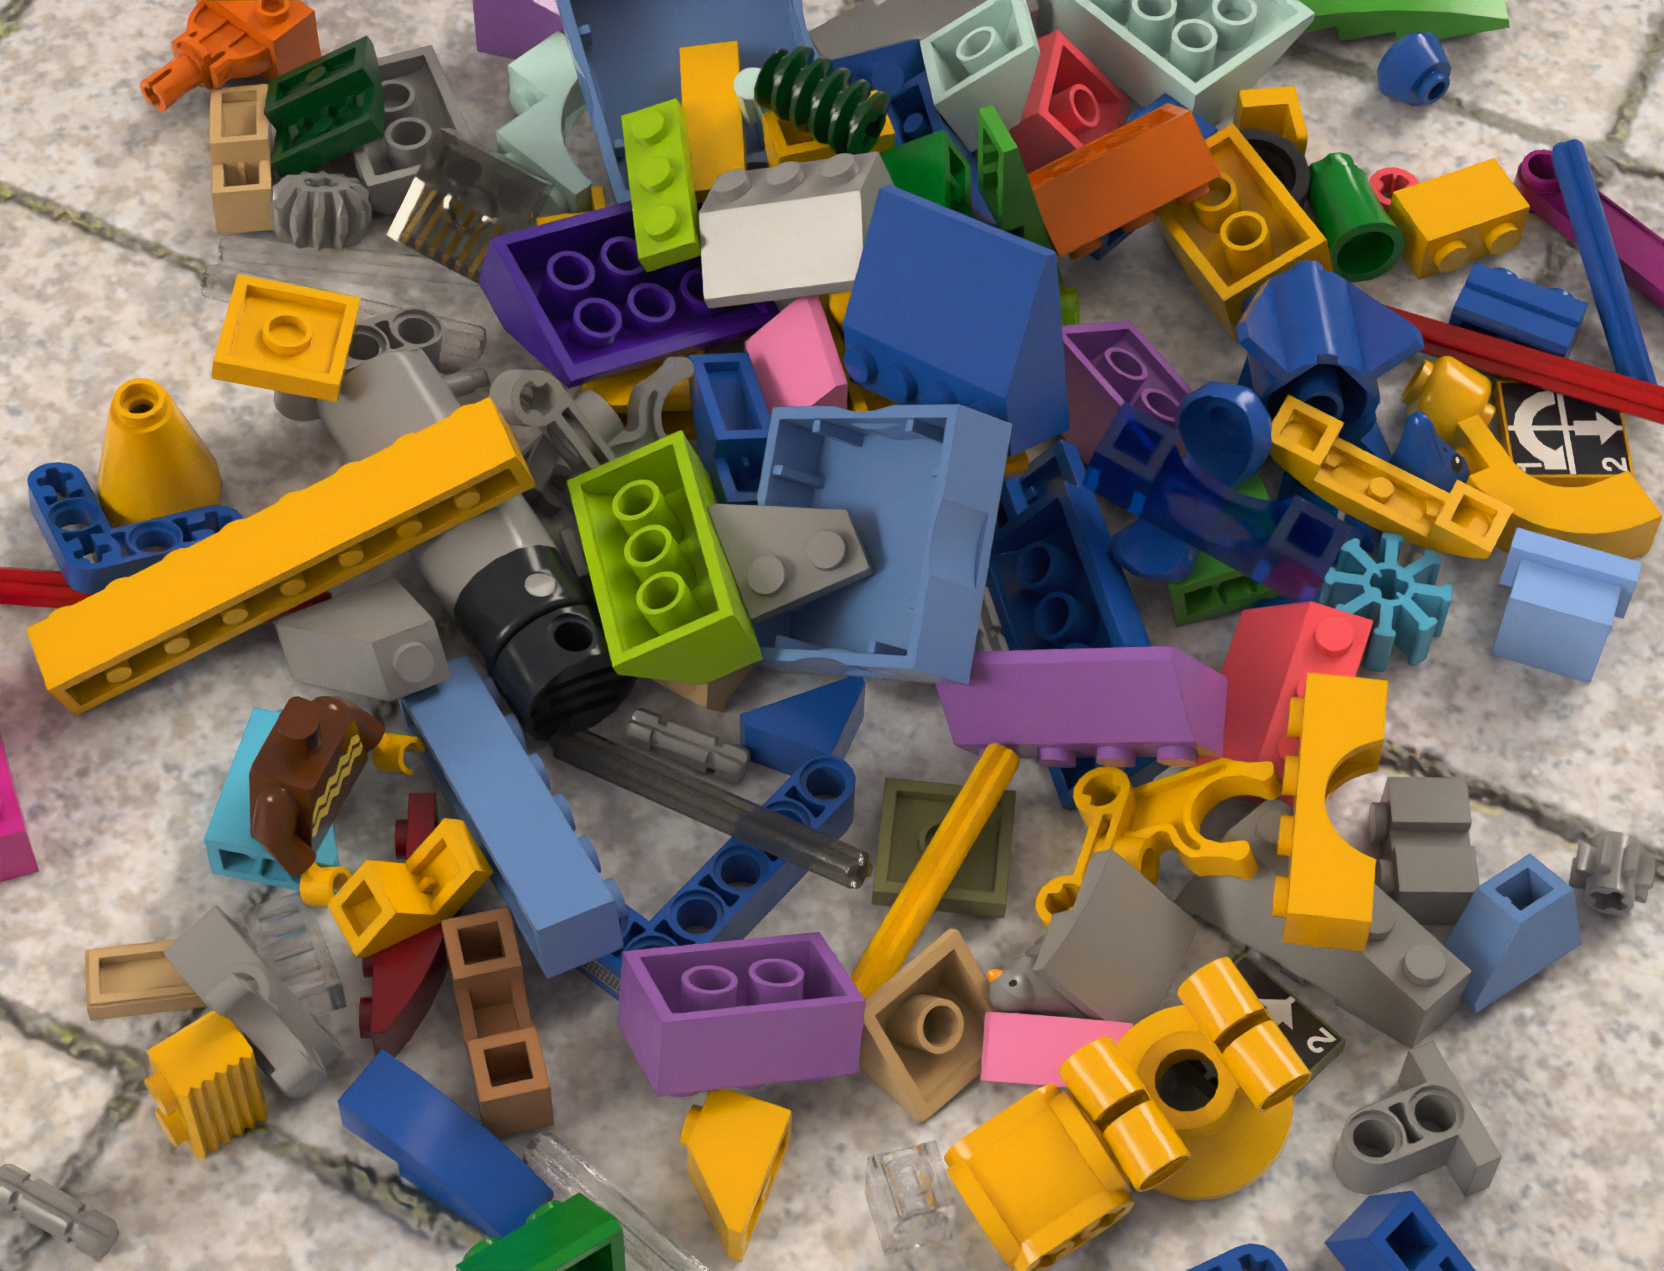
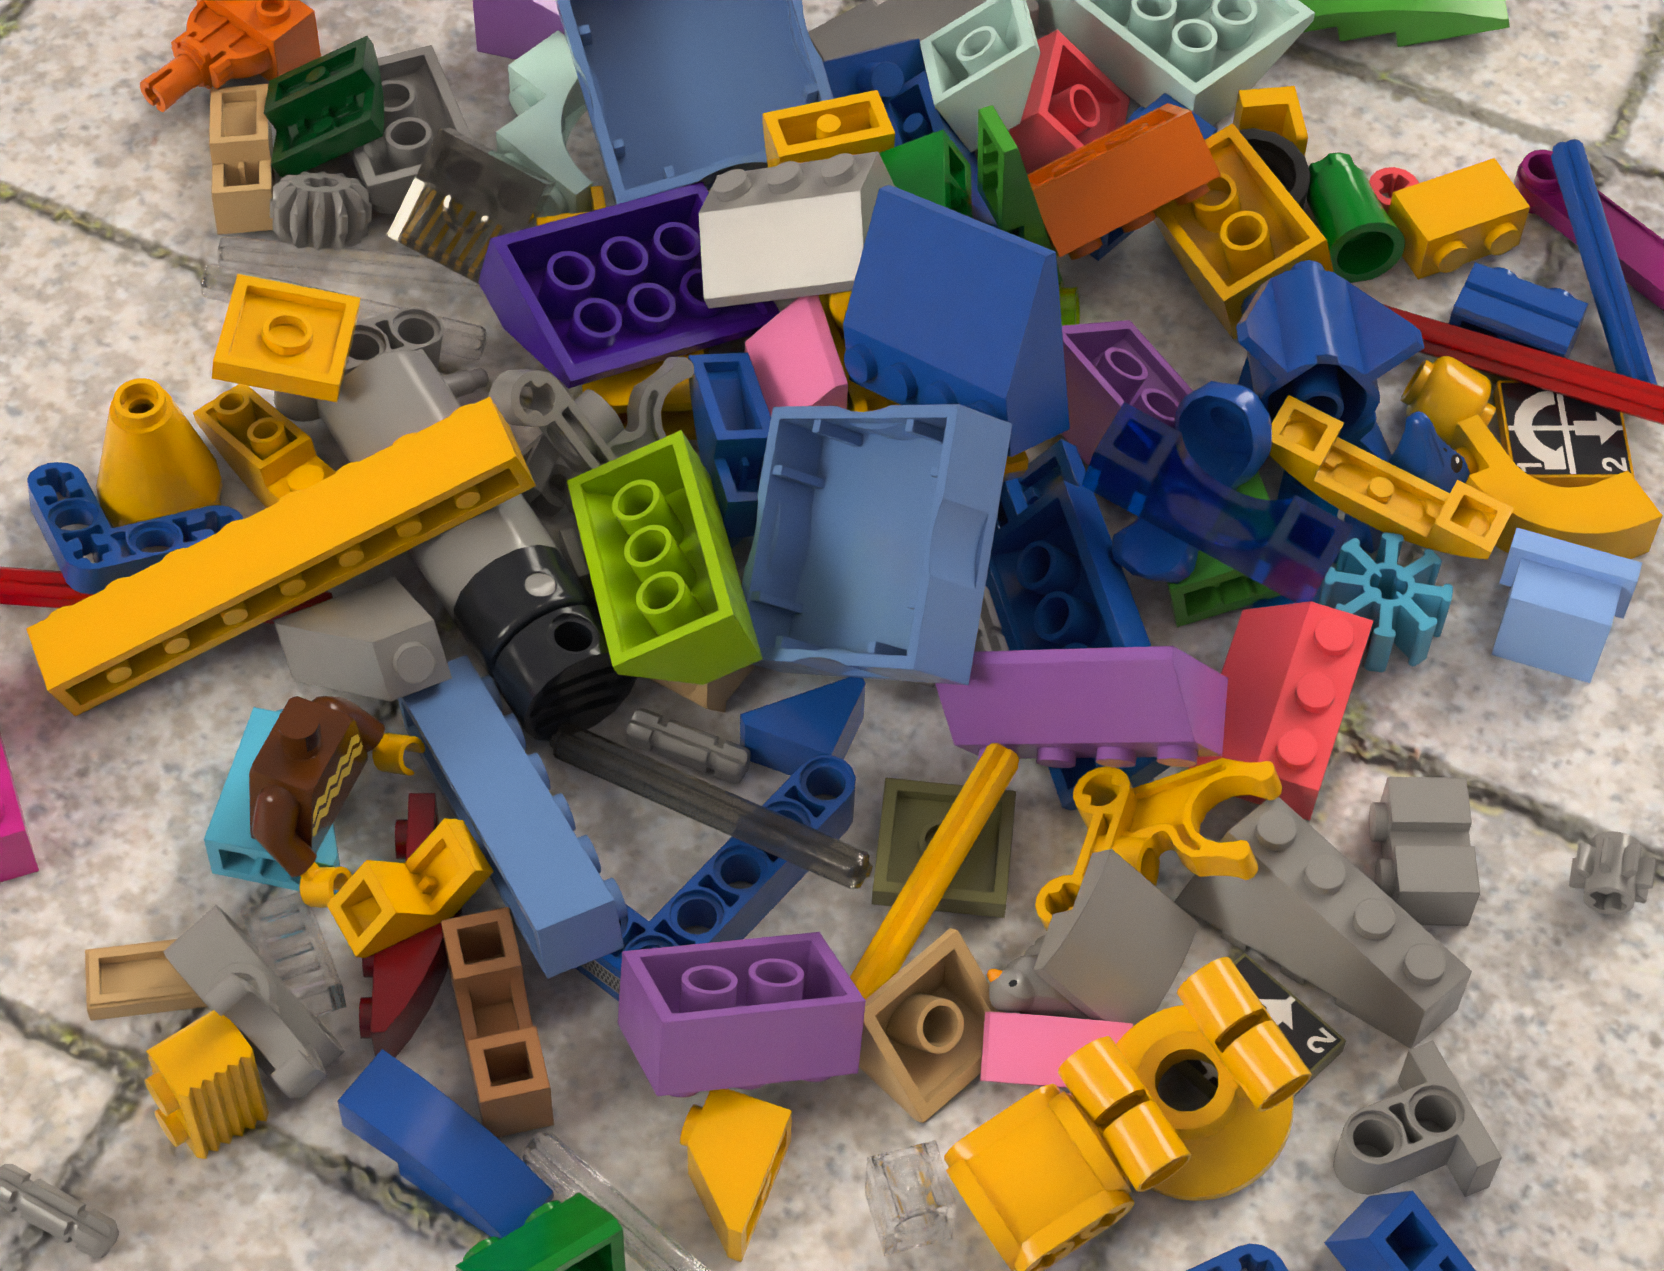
lime plate [621,98,701,272] -> none
yellow tile [679,40,747,203] -> none
light grey wing [707,504,875,624] -> none
axle [734,67,772,146] -> none
dark green piece [754,44,891,155] -> none
yellow arch [1271,672,1388,952] -> none
blue cone [1377,32,1451,106] -> none
medium blue slope [1444,854,1581,1014] -> none
none -> yellow slope [193,384,336,508]

